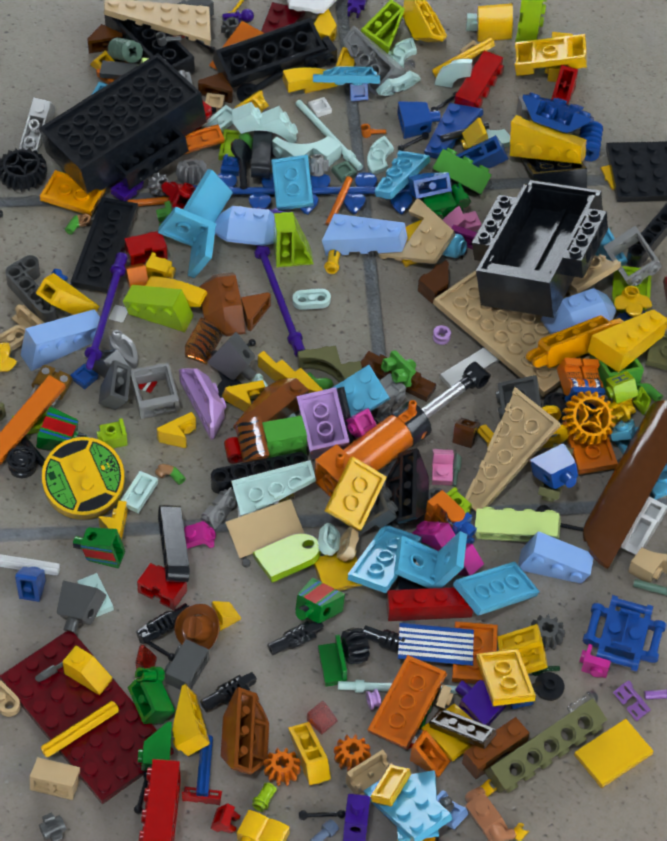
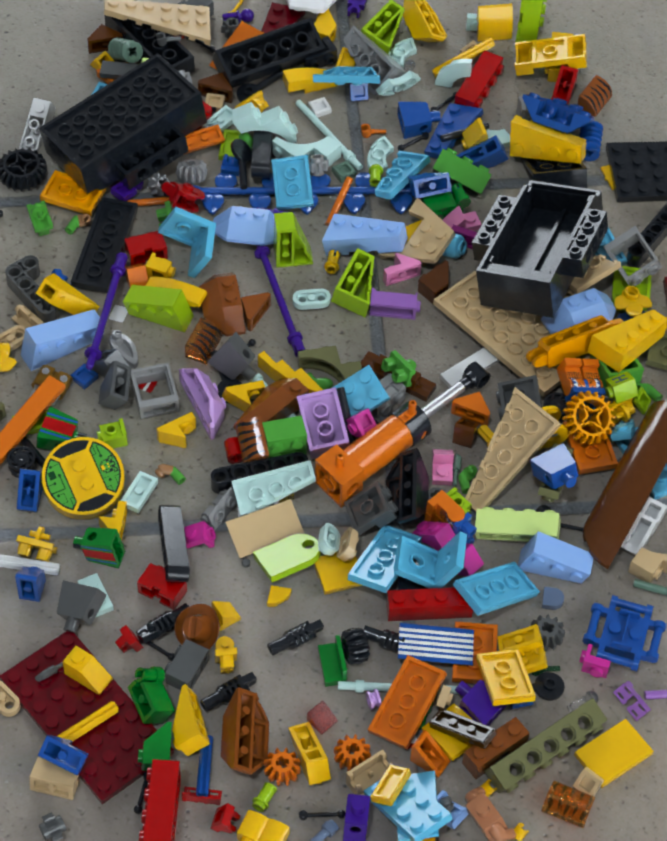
clear red slope [135,644,157,670] -> none
medium azure tile [183,169,233,223] -> none
green torso [295,578,345,623] -> none
yellow tile [324,457,387,531] -> none
lavender bush [433,325,451,345] -> none
none -> yellow hips [16,526,58,562]
none -> blue slope [17,469,43,512]
none -> bright green hips [26,201,53,236]
none -> blue slope [38,735,89,775]
none -> red tile [115,625,144,653]
none -> yellow hips [214,636,237,674]
none -> yellow tile [267,585,292,607]
none -> lime wedge [331,248,374,317]
none -> lime pin [369,164,383,187]
none -> medium lavender window [369,287,421,320]
none -> bright pink slope [383,253,422,286]
none -> orange slope [451,391,491,426]
none -> bright green arm [458,465,478,494]
none -> clear orange brick [541,781,595,828]
none -> sand blue tile [542,587,564,610]
none -> tan plate [573,767,604,799]
none -> dark orange brick [577,75,612,117]

